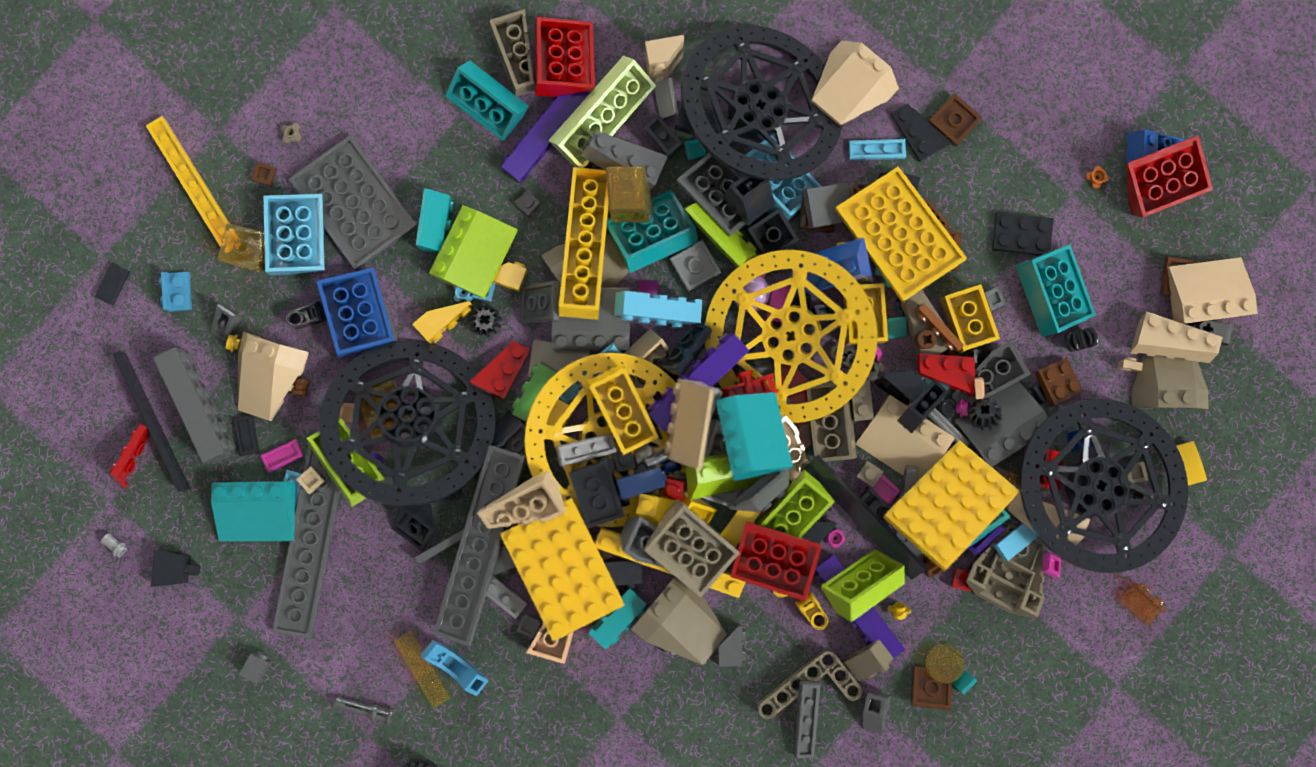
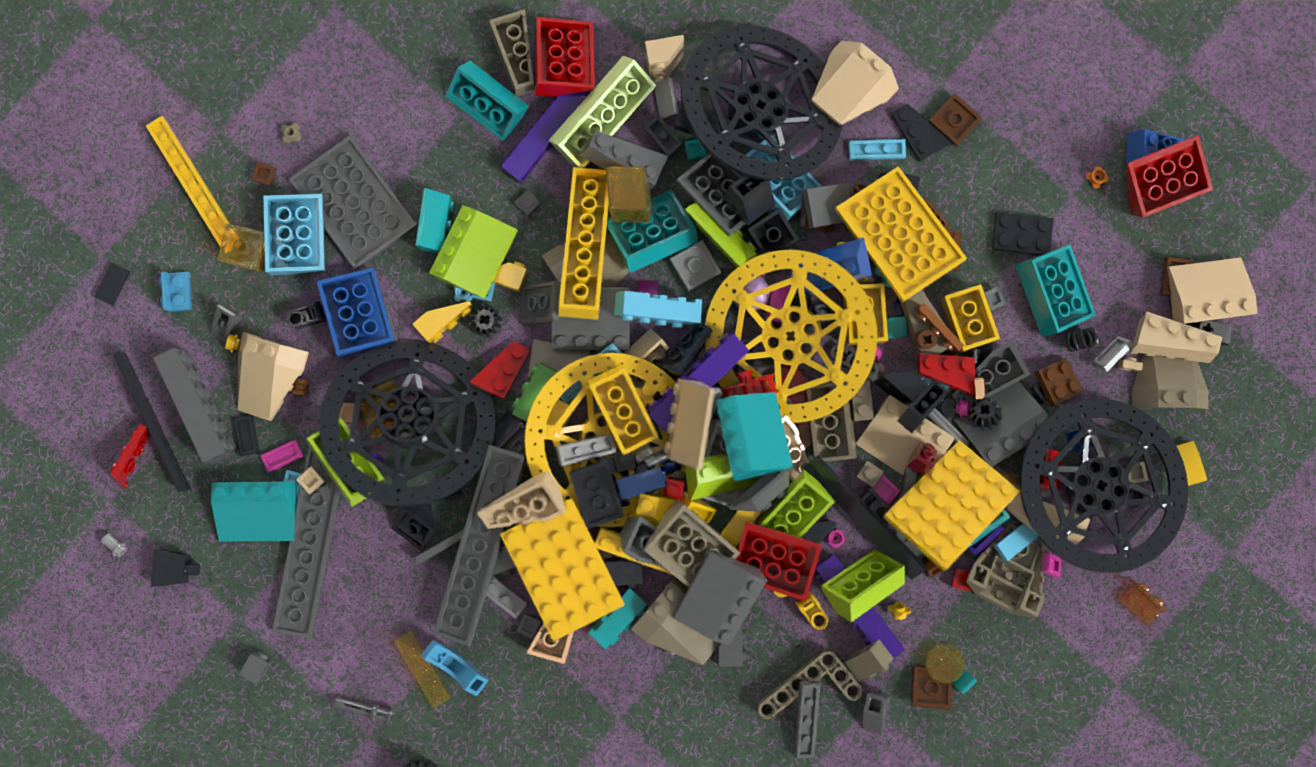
none -> dark grey slope [673,550,767,646]
none -> dark red slope [907,441,938,476]
none -> light grey tile [1092,336,1134,371]

